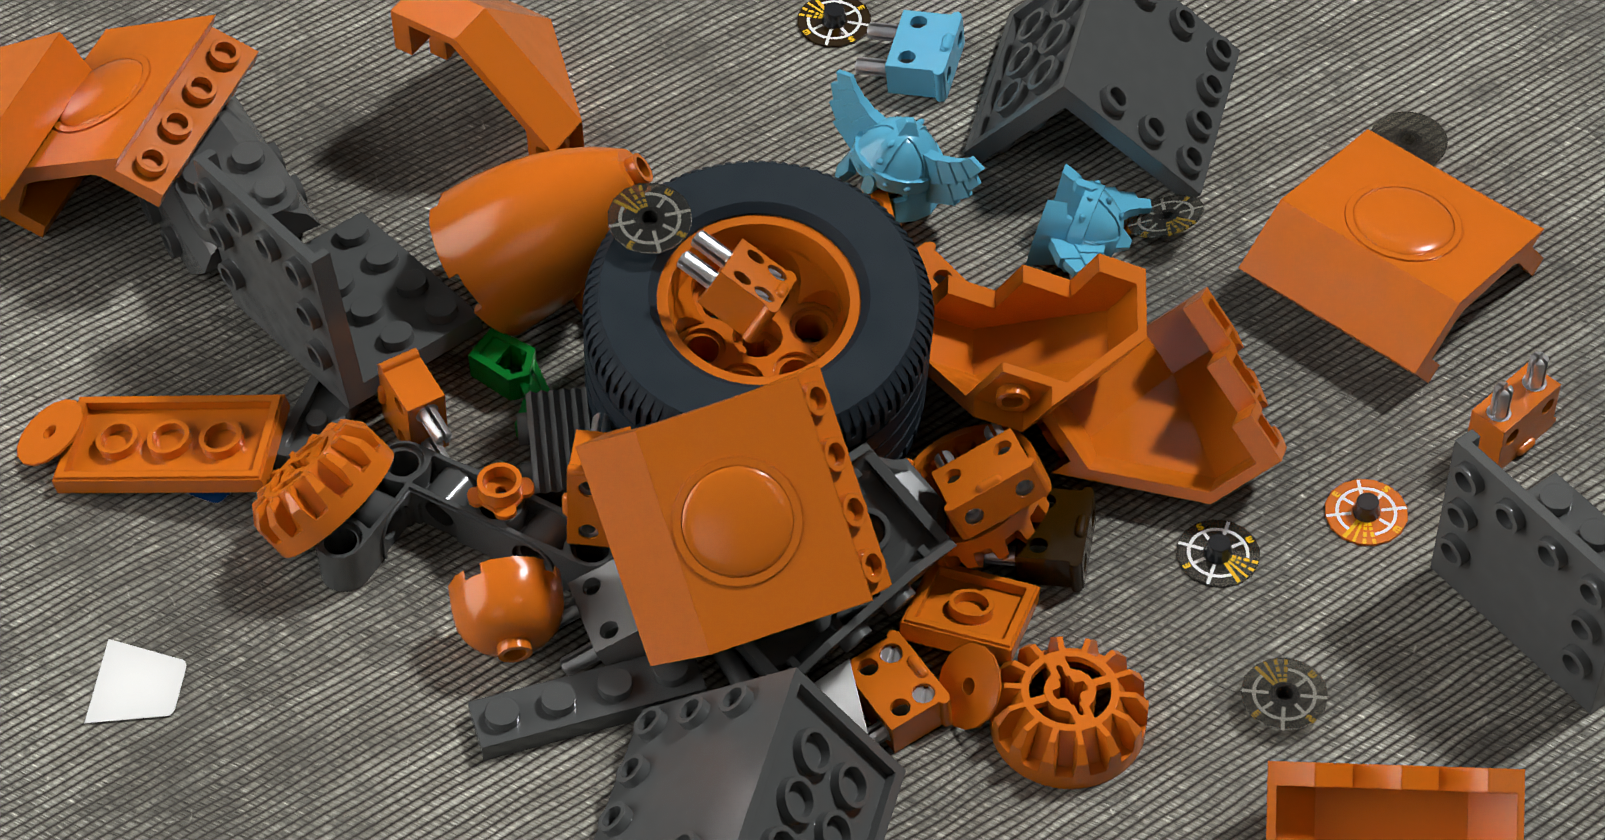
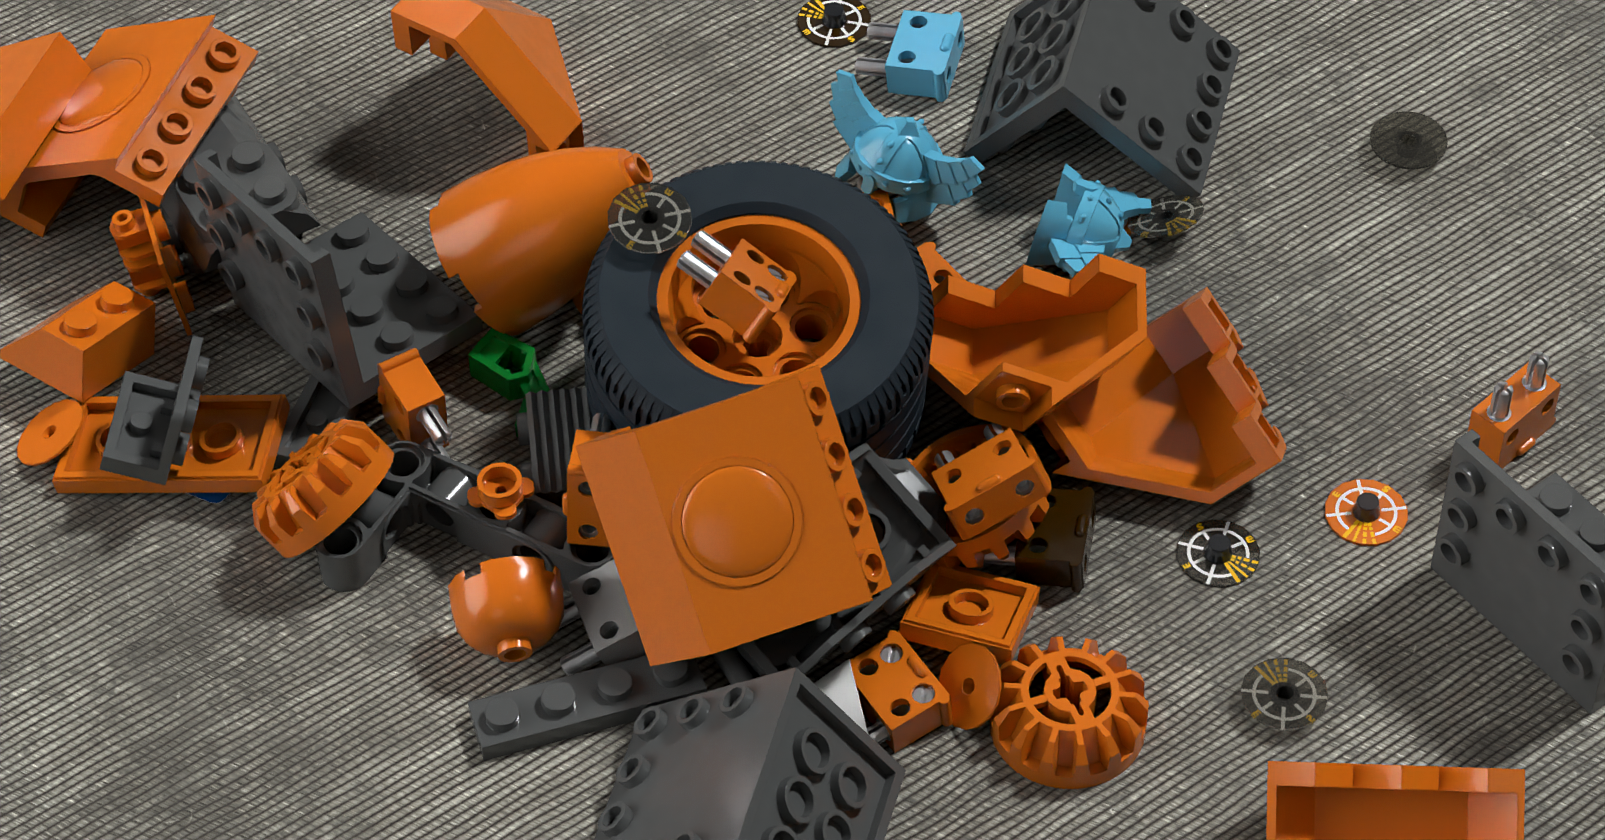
white sticker [84,639,186,724] -> none
orange panel [1238,129,1544,383] -> none
none -> orange slope [0,281,156,403]
none -> dark grey bracket [100,335,210,486]
none -> orange hinge [109,197,196,336]

